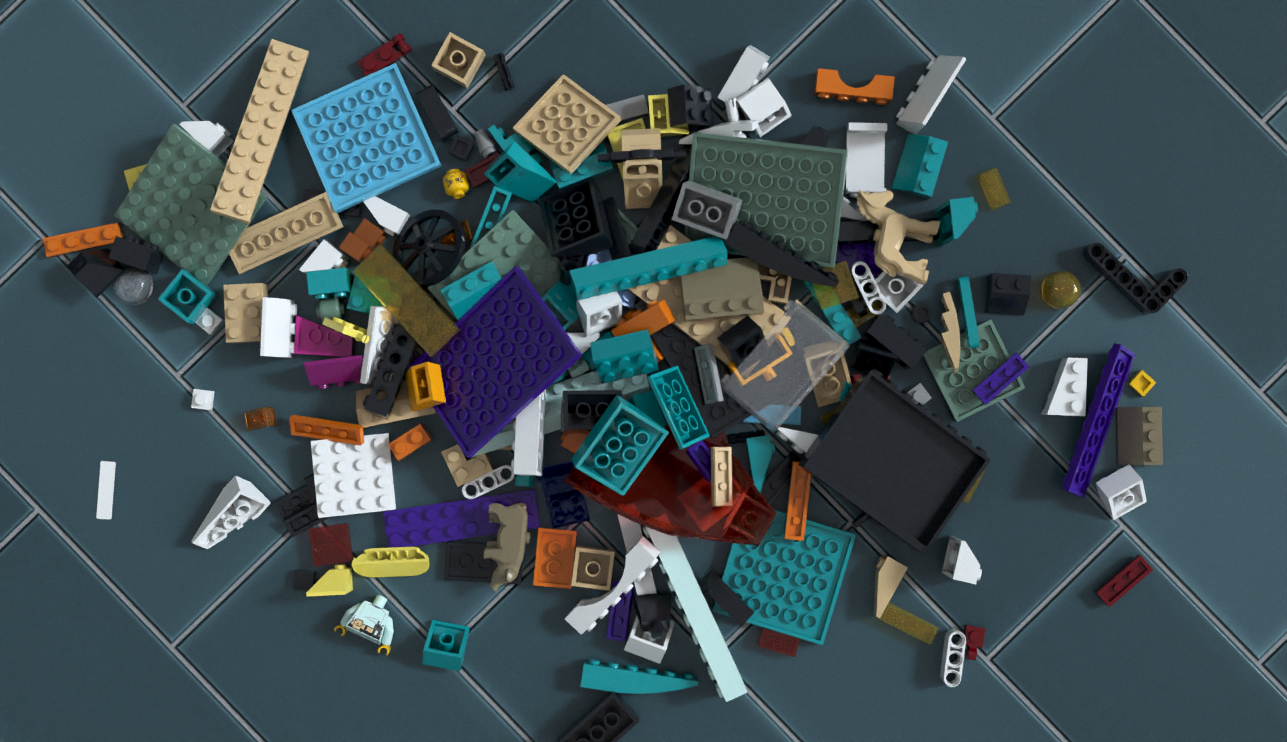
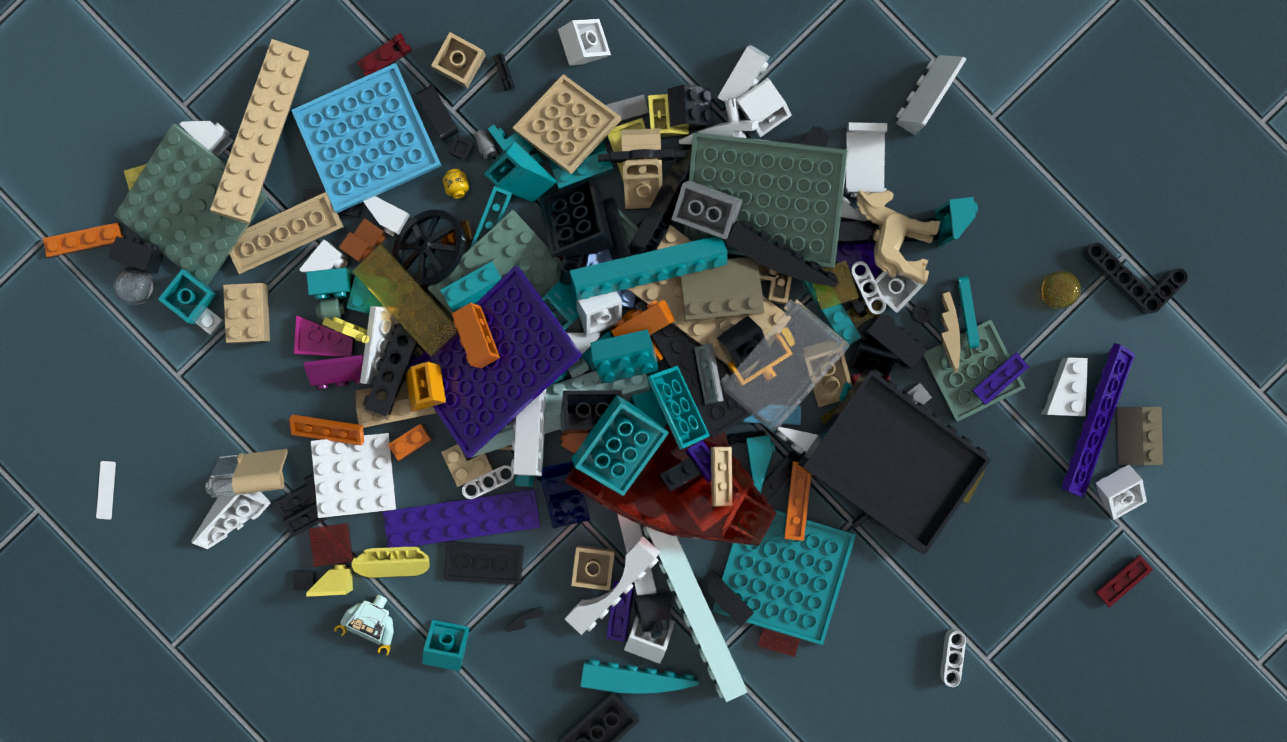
black slope [67,248,125,298] -> none
white plate [191,389,215,410] -> none
clear orange slope [244,406,277,431] -> none
white slope [260,297,297,358] -> none
dark red plate [465,153,500,188] -> none
dark tan animal [484,503,530,592] -> none
orange plate [533,527,577,589] -> none
orange arch [814,68,895,105] -> none
tan slope [874,555,908,618] -> none
clear yellow plate [878,602,939,645] -> none
teal slope [891,134,948,200] -> none
white slope [942,536,982,585] -> none
dark red plate [964,625,986,661] -> none
clear yellow plate [977,167,1011,210] -> none
black slope [985,273,1031,315] -> none
yellow tile [1128,370,1156,397] -> none
none -> tan door [206,449,288,498]
none -> orange brick [452,303,500,368]
none -> black slope [506,606,543,632]
none -> white slope [558,19,611,66]
none -> black plate [658,457,702,493]

